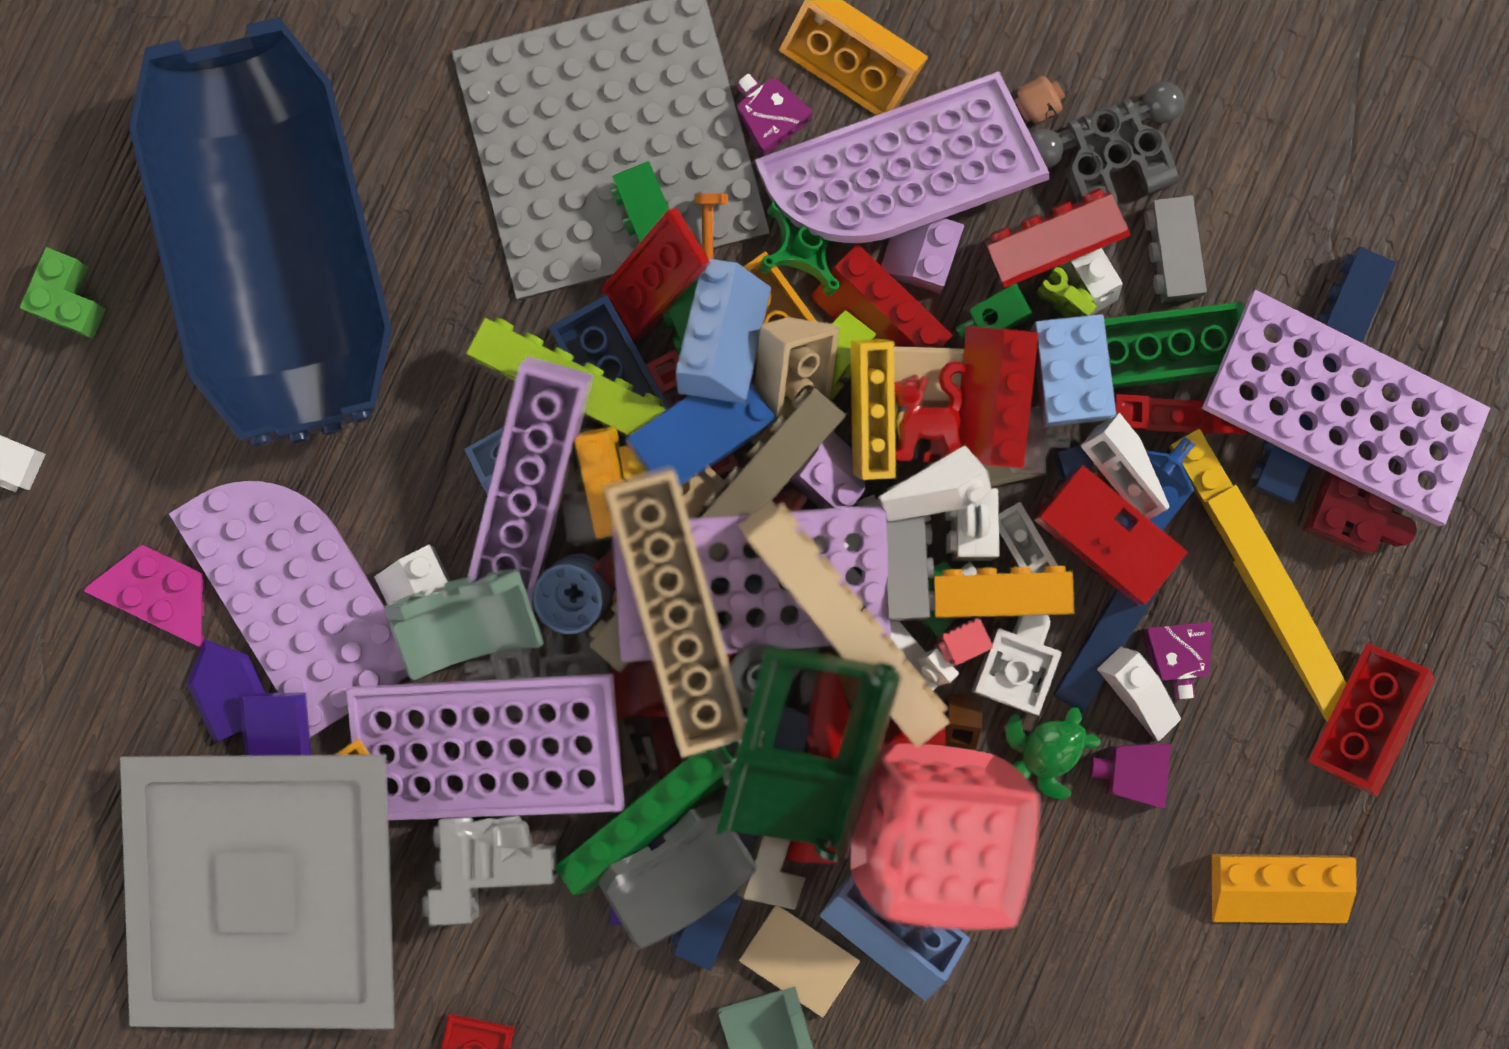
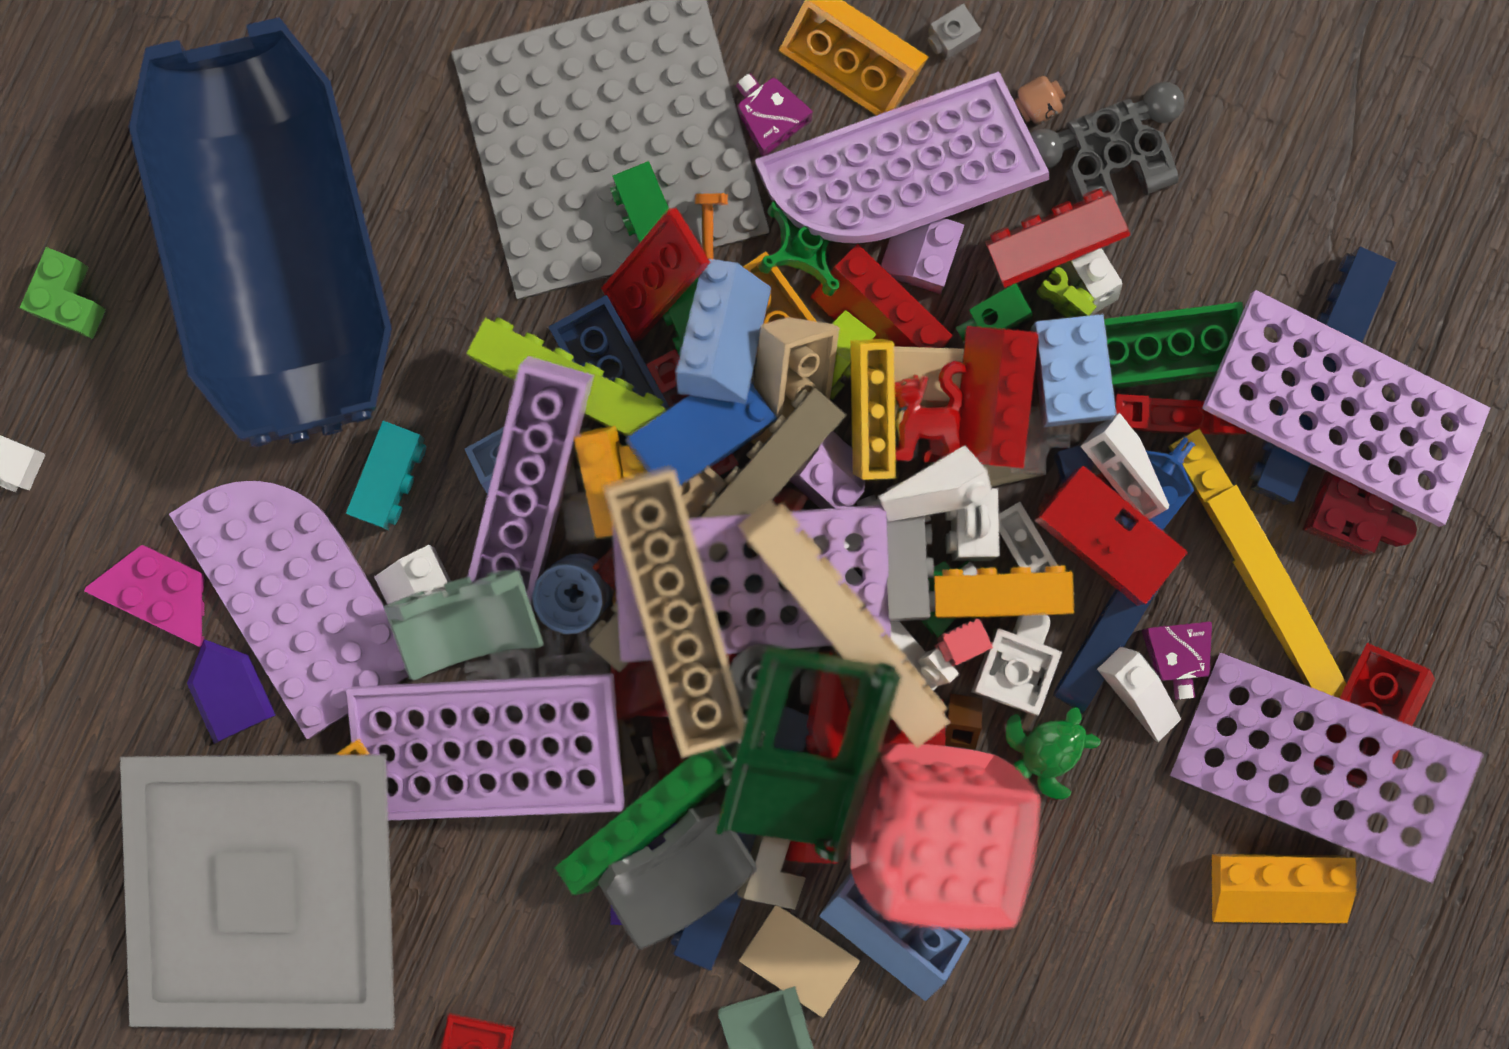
dark purple tile [239,692,311,755] -> none
light grey brick [423,815,558,925] -> none
magenta torso [1090,743,1171,808] -> none
light grey brick [1144,195,1207,303] -> none
none -> teal brick [346,421,427,530]
none -> light grey brick [927,3,981,61]
none -> lavender piece [1170,653,1483,883]

